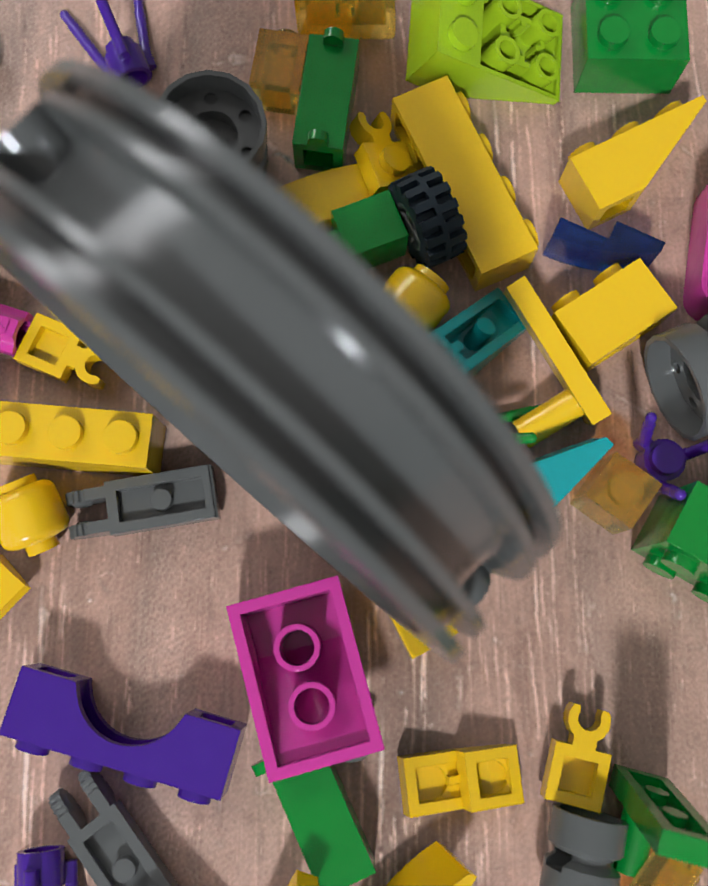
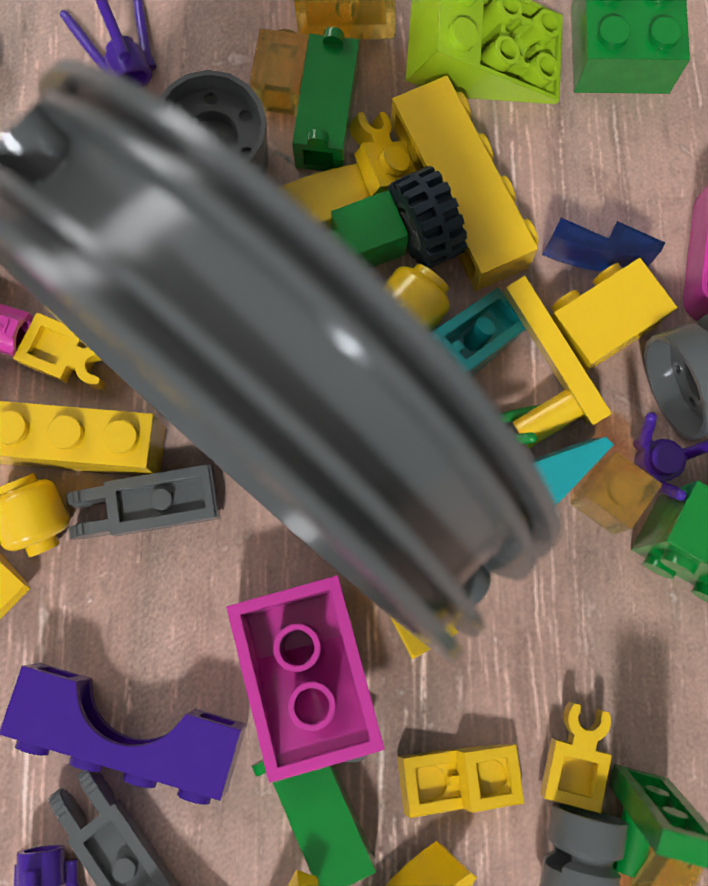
yellow slope [558,95,707,231] -> none

